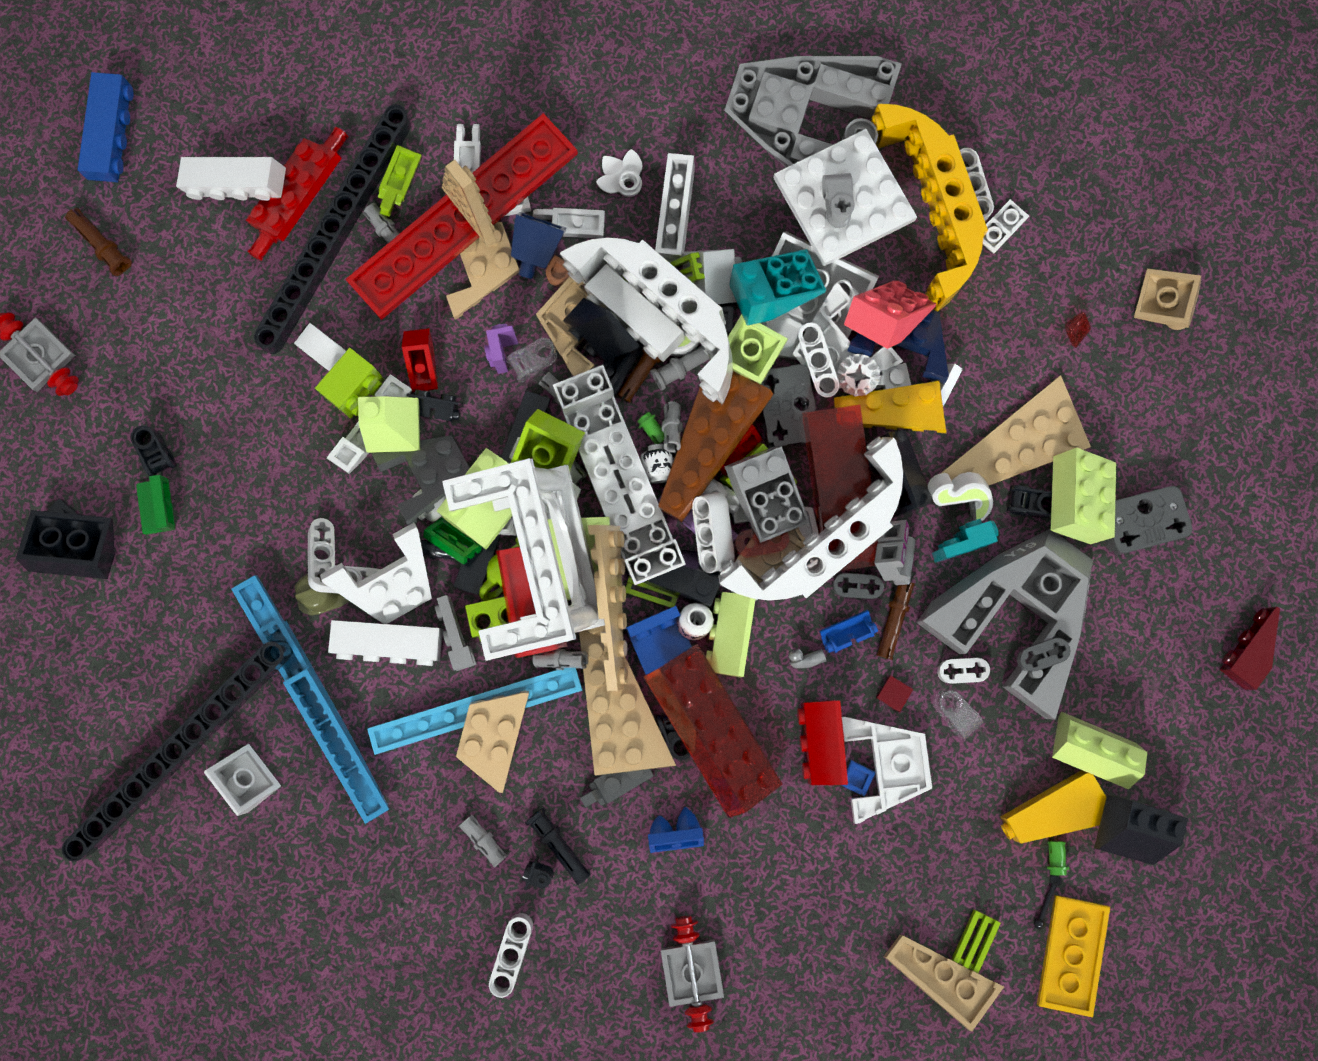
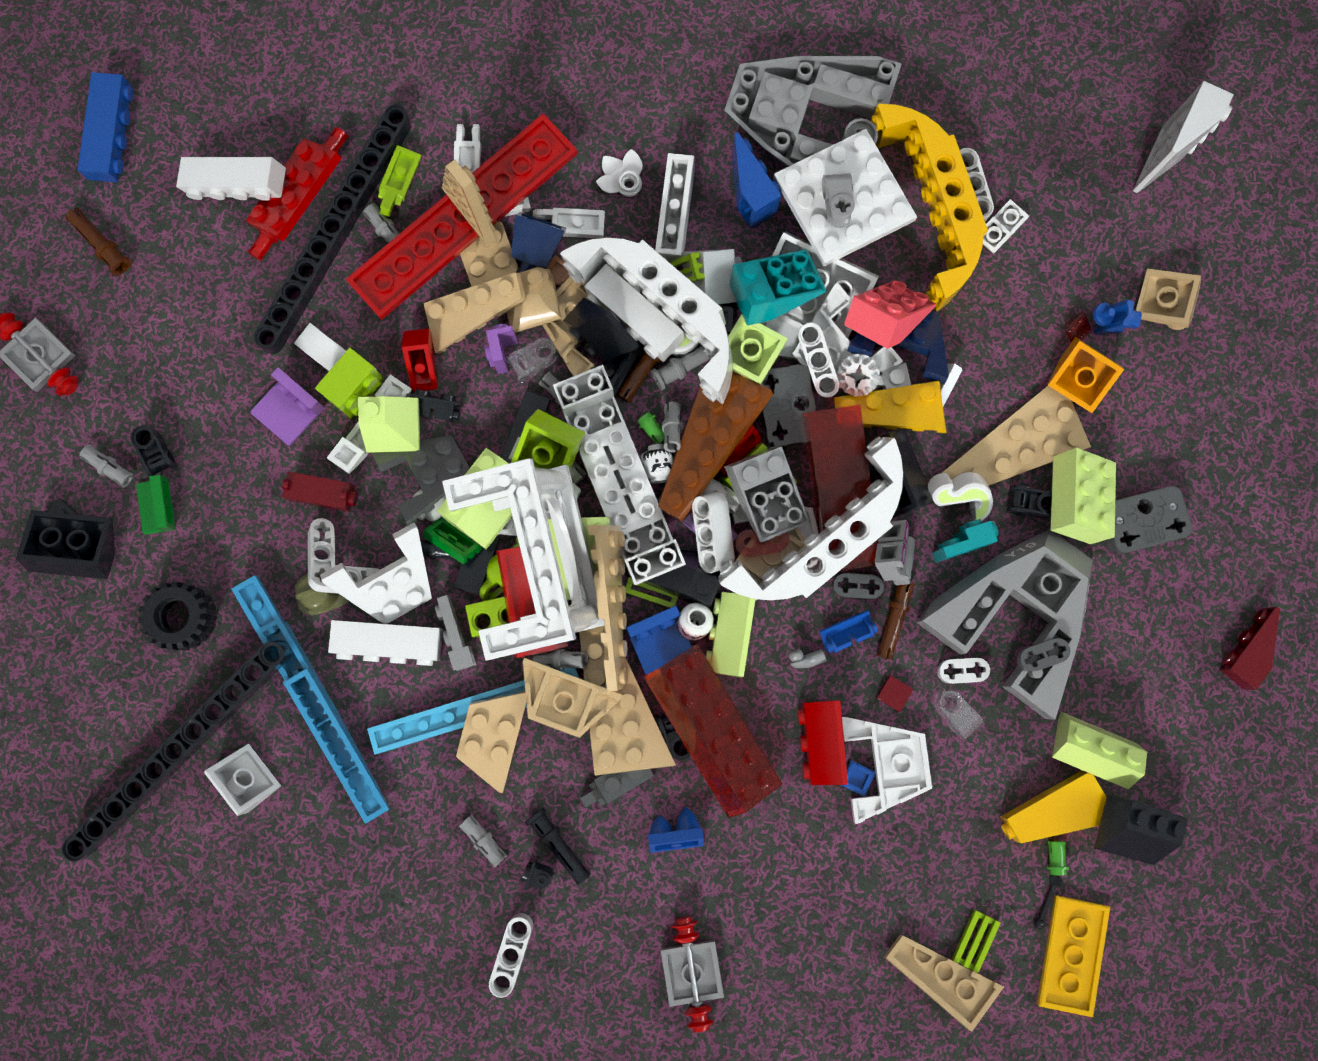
none -> light grey pin [79,444,134,488]
none -> black tyre [138,582,217,651]
none -> medium lavender bracket [251,368,325,446]
none -> dark red brick [282,471,358,512]
none -> tan wing [424,272,526,354]
none -> tan slope [507,267,561,333]
none -> tan wing [523,658,622,738]
none -> blue slope [731,132,782,229]
none -> light orange slope [1047,337,1124,413]
none -> blue hips [1093,300,1142,335]
none -> white slope [1133,81,1234,193]

